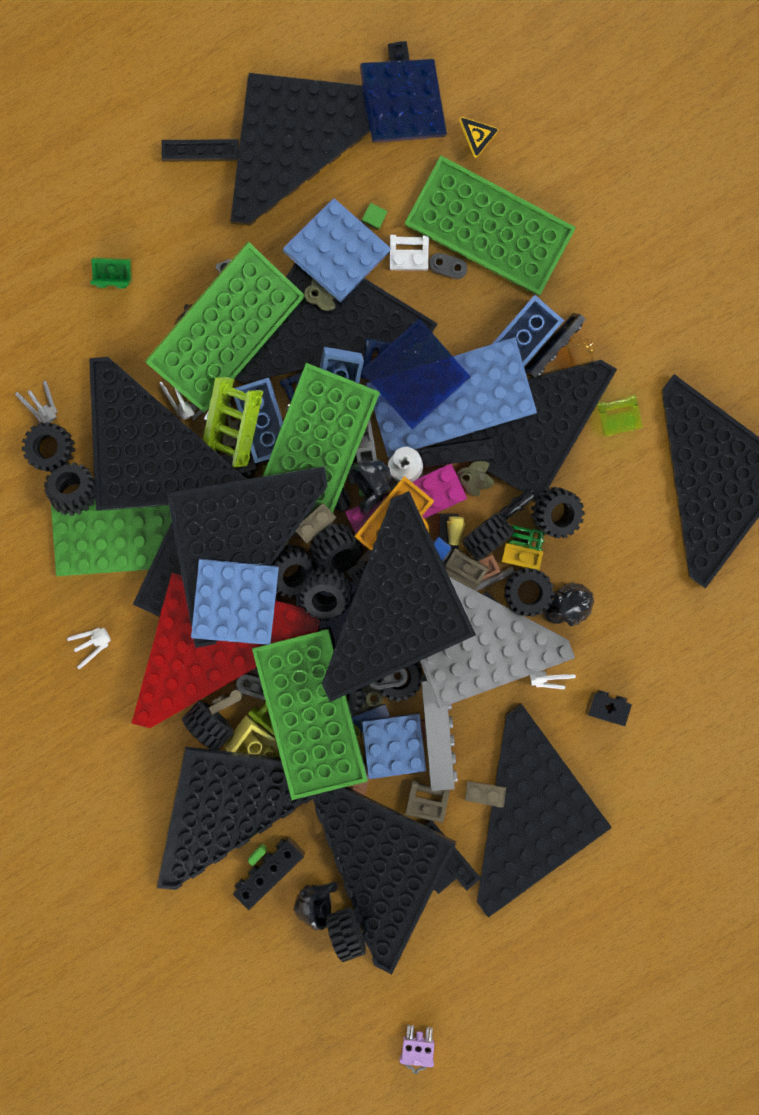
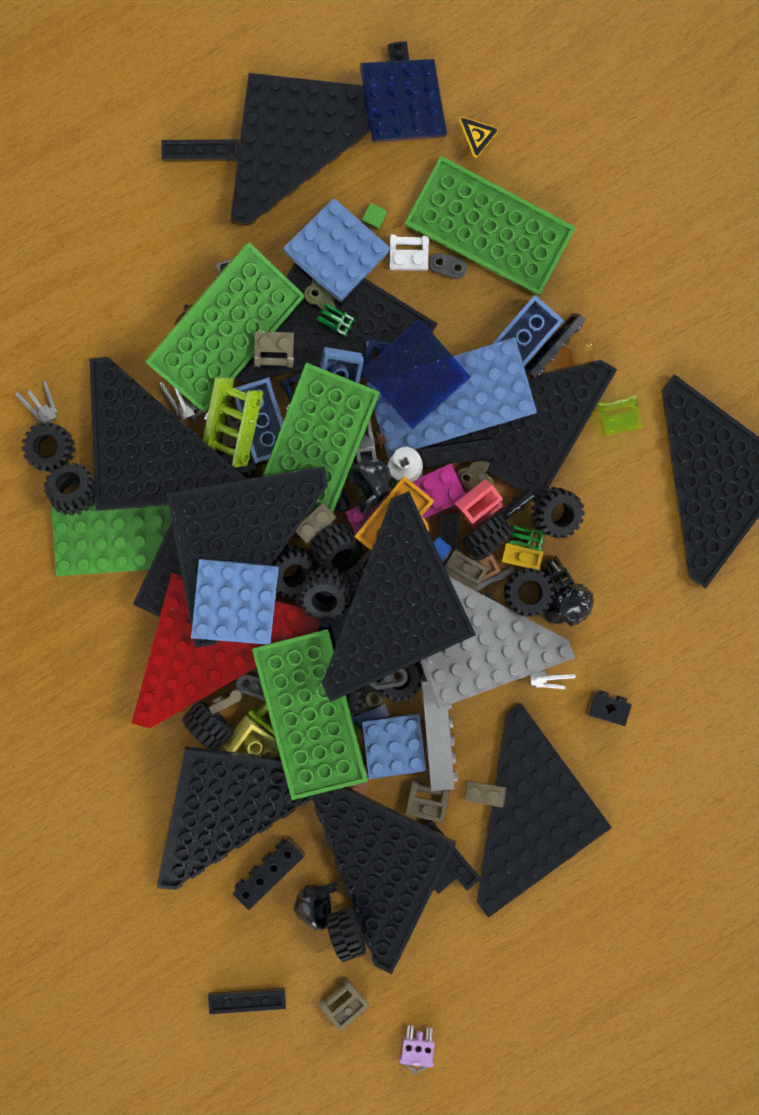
white plant [67,627,111,669] -> none
green bracket [90,257,132,289] -> none
bright green tile [248,844,268,866] -> none
light yellow cone [447,516,466,545] -> none
none -> black plate [208,988,286,1014]
none -> dark tan plate [254,331,294,368]
none -> green arm [317,302,356,337]
none -> dark tan plate [318,978,369,1031]
none -> reddish brown plate [373,431,387,450]
none -> coral piece [455,479,503,530]
none -> black arm [541,555,575,593]

